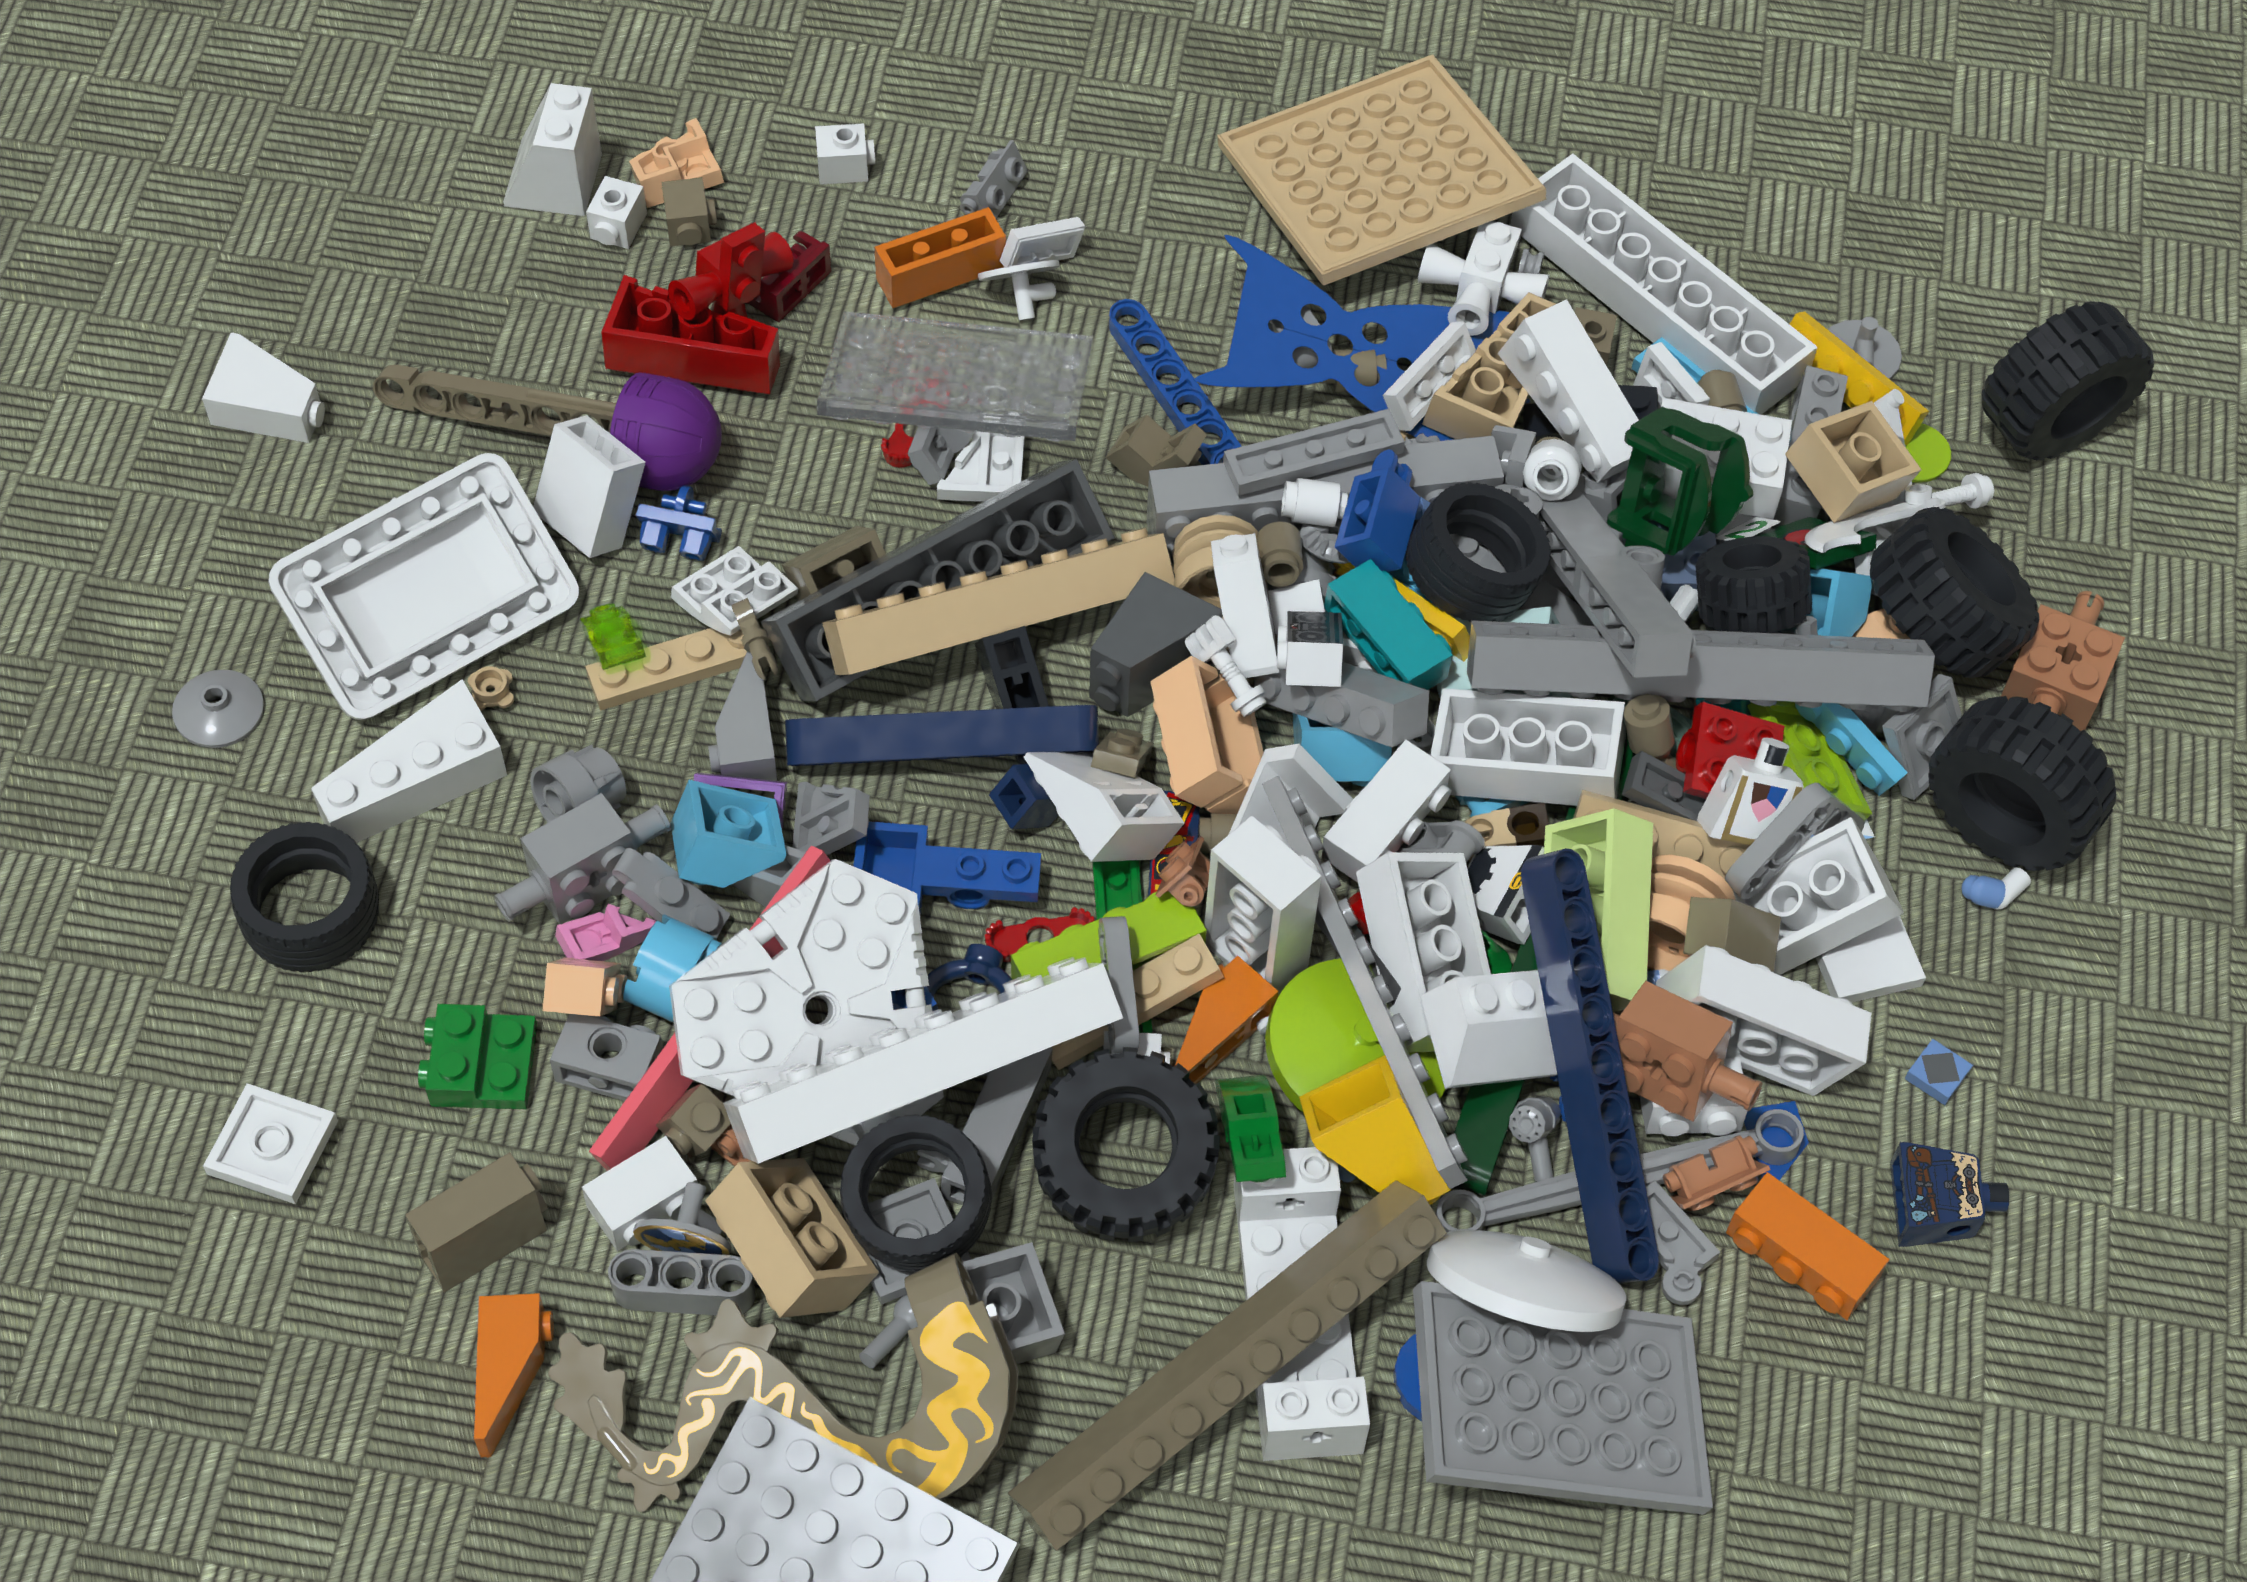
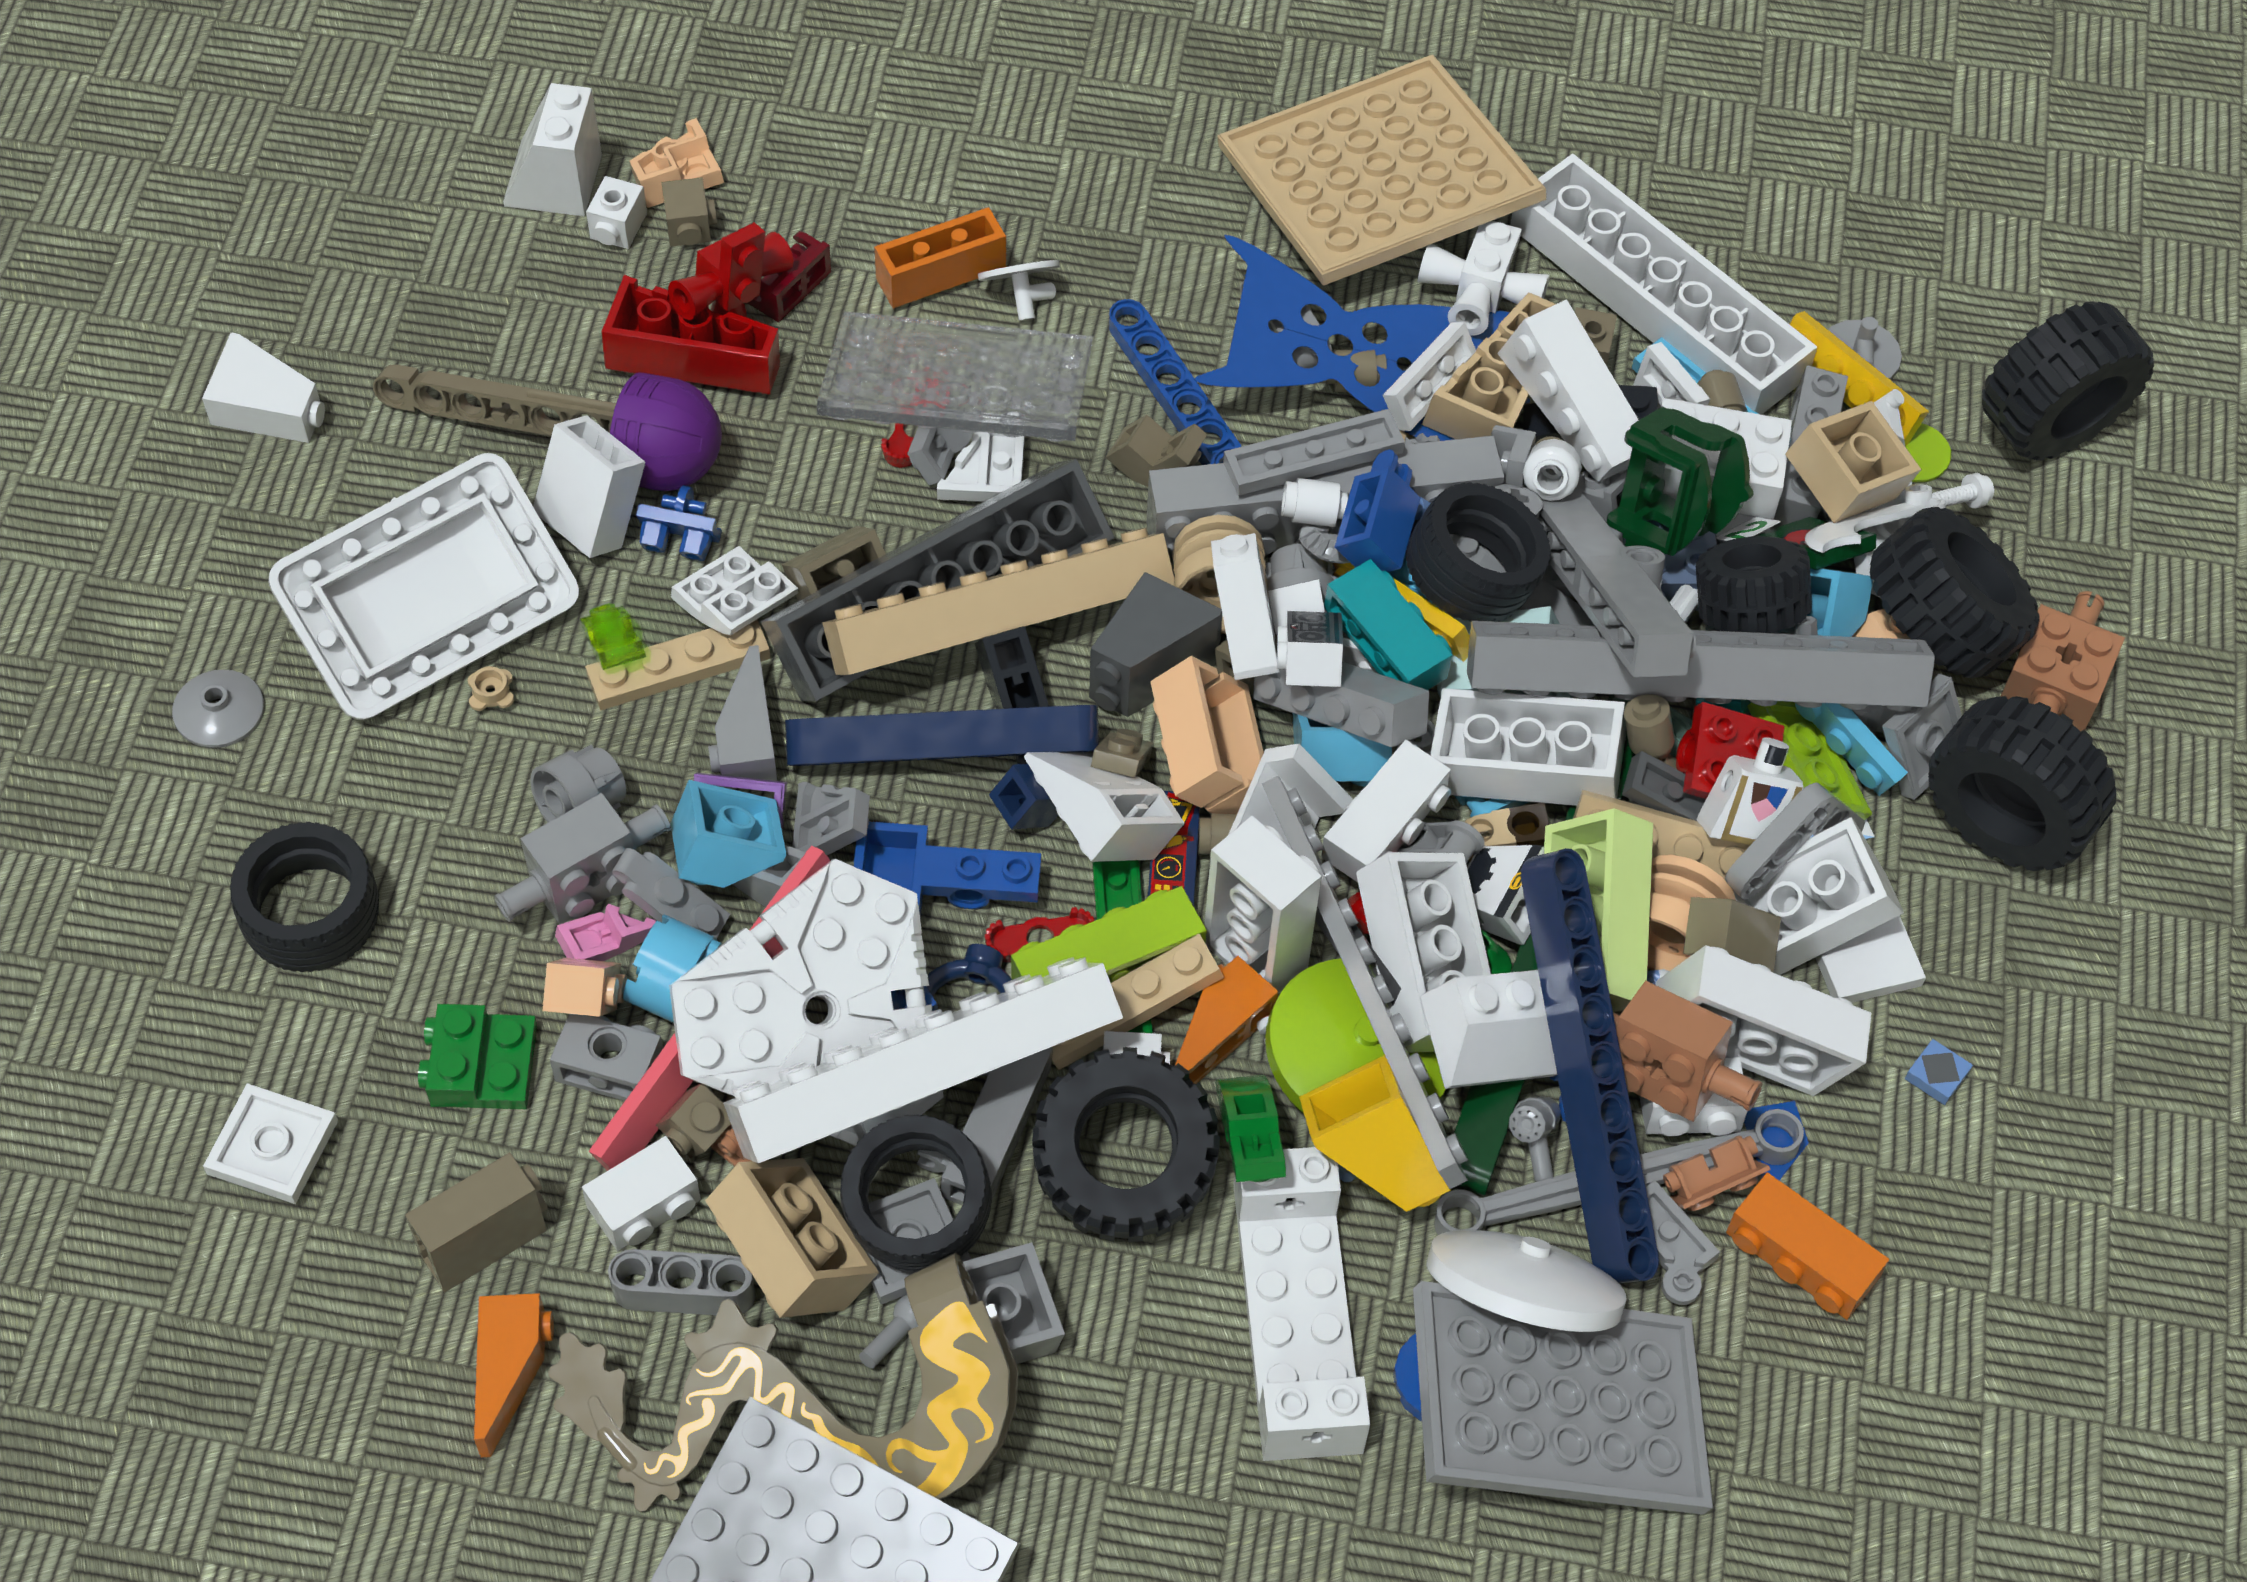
white wedge [311,679,507,843] -> none
shield [633,1182,731,1255] -> none
dark tan piece [731,598,778,680] -> none
white brick [815,123,875,185] -> none
light grey hinge [960,140,1028,218] -> none
white plate [1000,217,1086,267] -> none
dark tan brick [1008,1180,1447,1551] -> none
light grey beam [1098,916,1139,1054] -> none
nougat hinge [1155,836,1210,907] -> none
white hinge [1185,615,1267,717] -> none
dark tan brick [1257,522,1303,587] -> none
light grey bush [1518,248,1544,274] -> none
torso [1890,1142,2009,1247] -> none
medium blue arm [1961,867,2031,909] -> none

